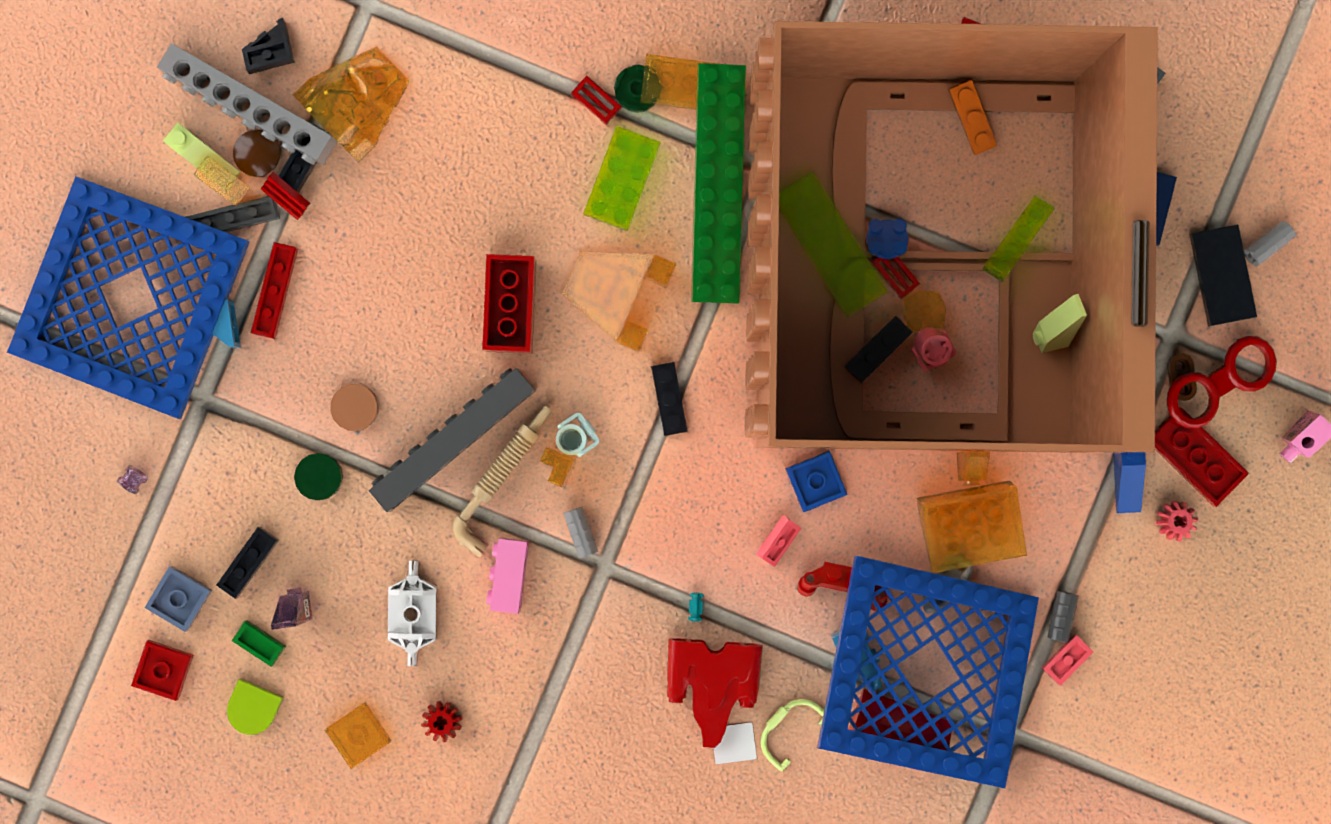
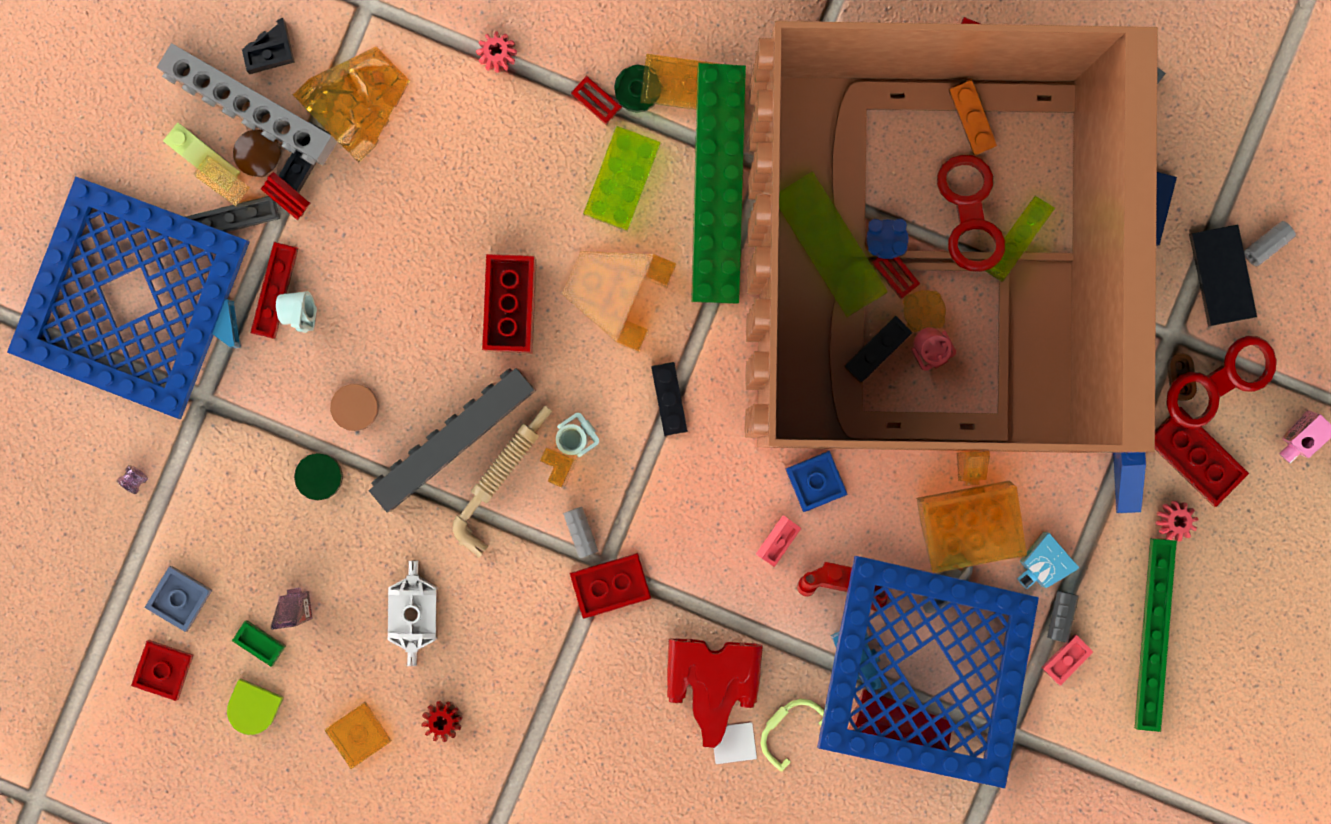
black plate [216,526,279,599] -> none
bright pink brick [486,538,529,614] -> none
teal piece [688,592,704,622] -> none
yellowish green slope [1033,294,1087,353] -> none
dark brown axle [1131,220,1150,327] -> none
none -> light aqua piece [276,291,317,333]
none -> coral gear [476,31,517,73]
none -> red tile [570,553,651,619]
none -> red bar [937,155,1006,272]
none -> medium azure torso [1017,532,1079,589]
none -> green plate [1134,538,1177,732]

